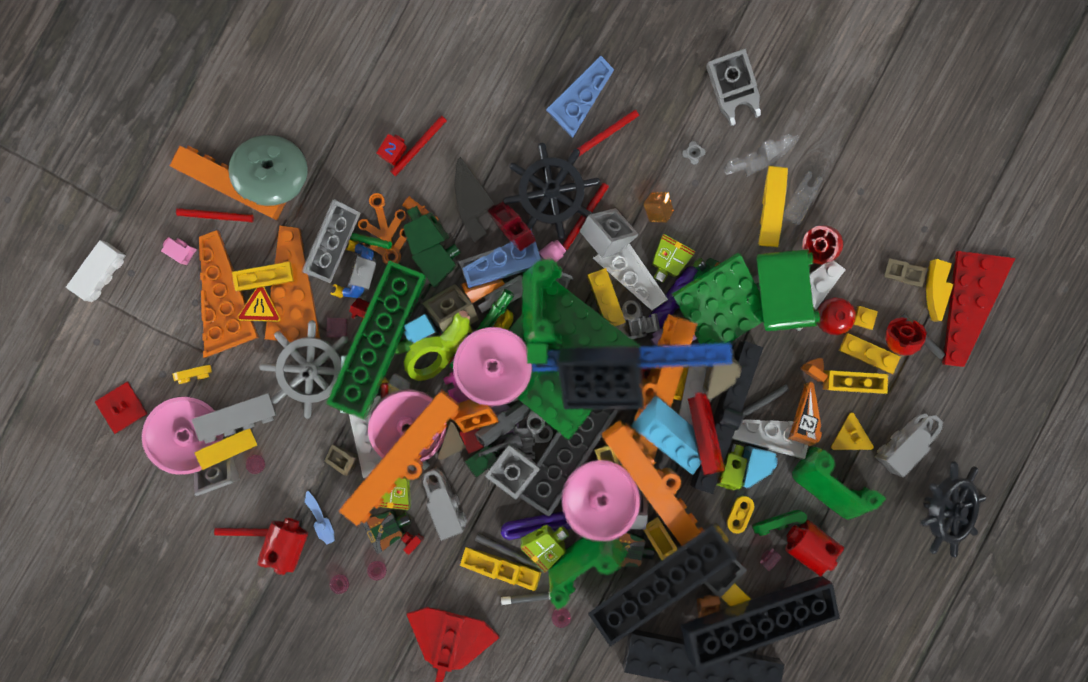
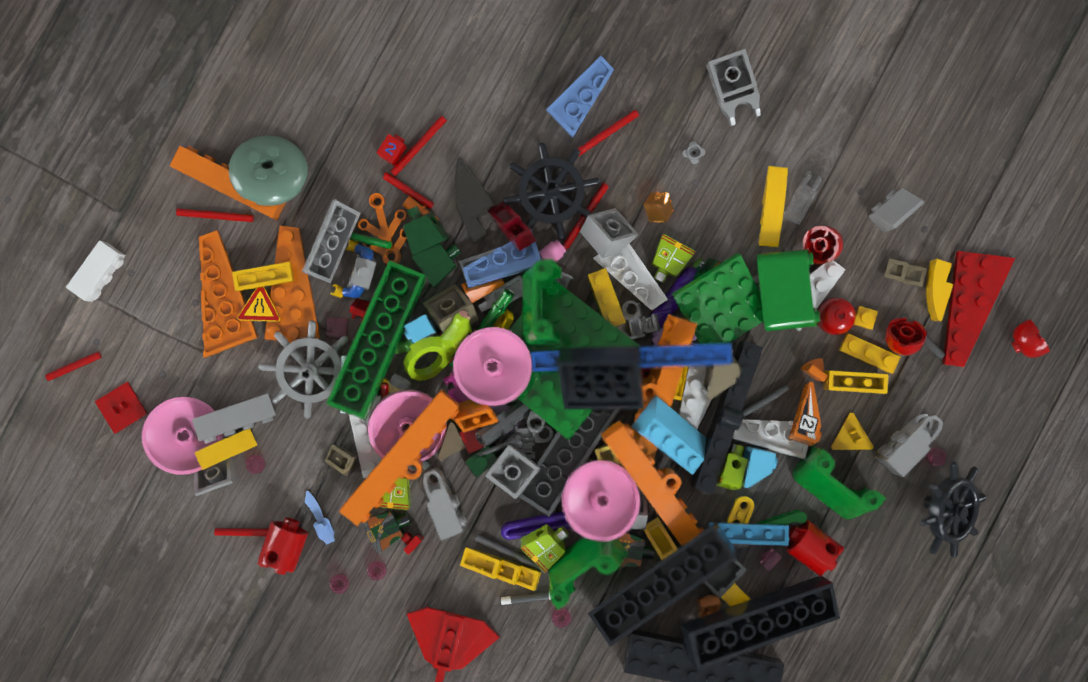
bright pink brick [161,237,197,265] -> none
yellow plate [172,365,212,384] -> none
green tile [527,344,548,364] -> none
red fence [688,392,725,475] -> none
clear slope [724,134,799,176] -> none
none -> red bar [45,351,102,381]
none -> red bar [383,172,434,210]
none -> dark azure fence [709,522,789,545]
none -> light grey slope [868,188,925,233]
none -> clear pink plate [926,447,947,466]
none -> red cylinder [1011,319,1050,358]

